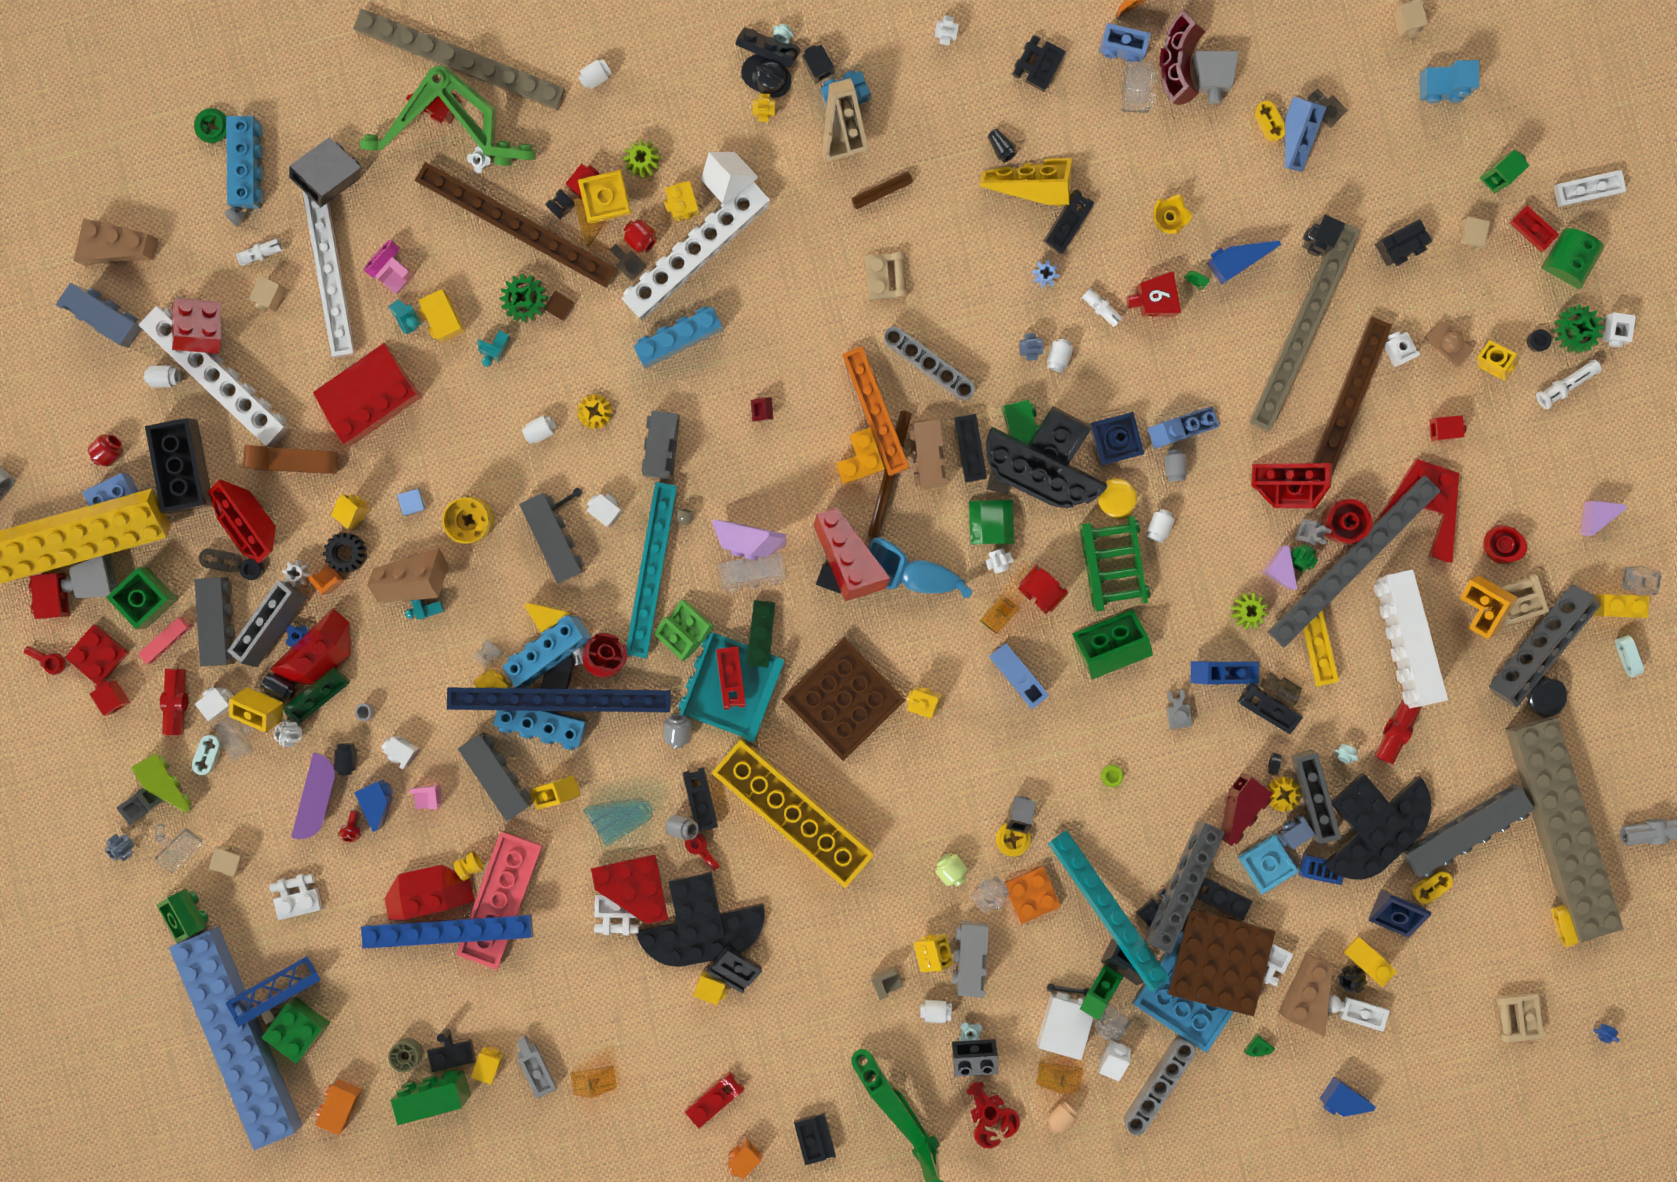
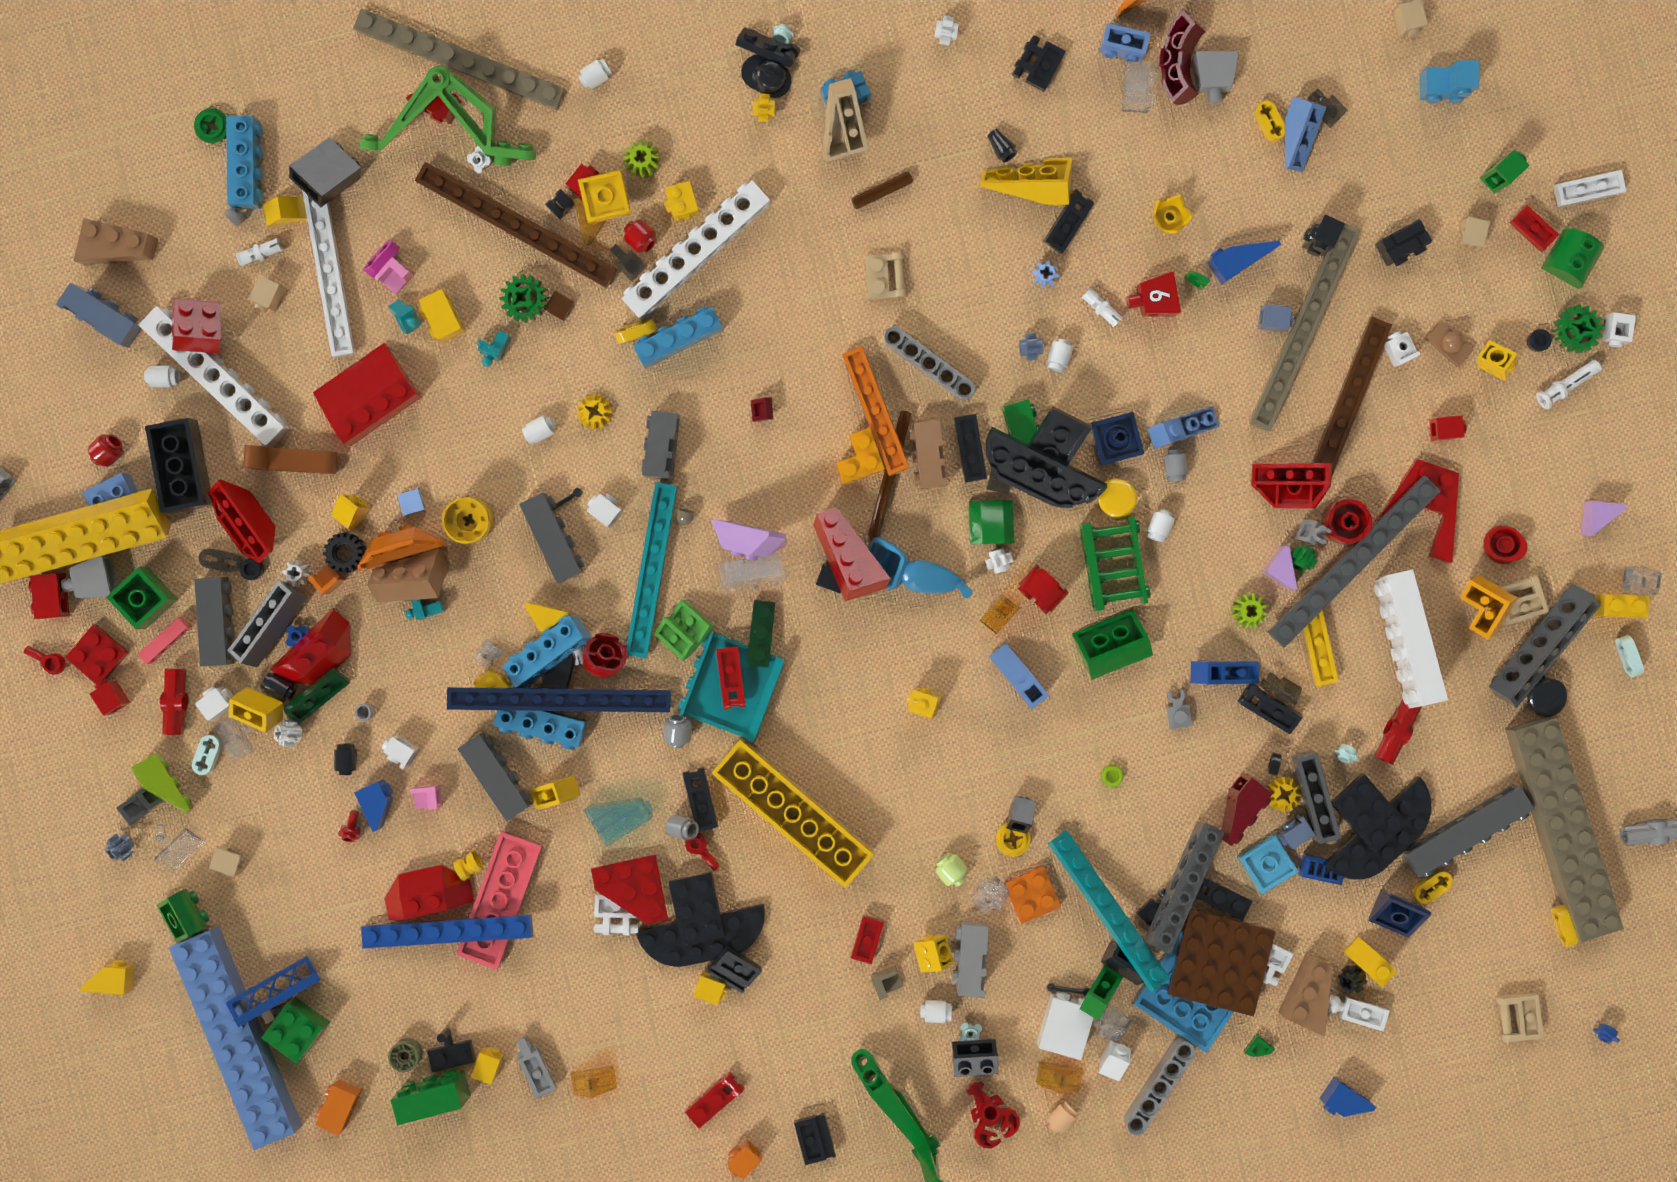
white plate [269,874,323,920] -> none
medium lavender brick [291,752,335,839] -> none
white slope [701,152,758,205] -> none
reddish brown plate [782,637,905,761] -> none
black brick [802,44,835,84] -> none
none -> yellow slope [80,960,134,995]
none -> yellow slope [263,196,307,227]
none -> orange wedge [357,524,448,571]
none -> yellow beam [614,318,657,343]
none -> red plate [851,915,884,965]
none -> sand blue brick [1258,304,1294,332]

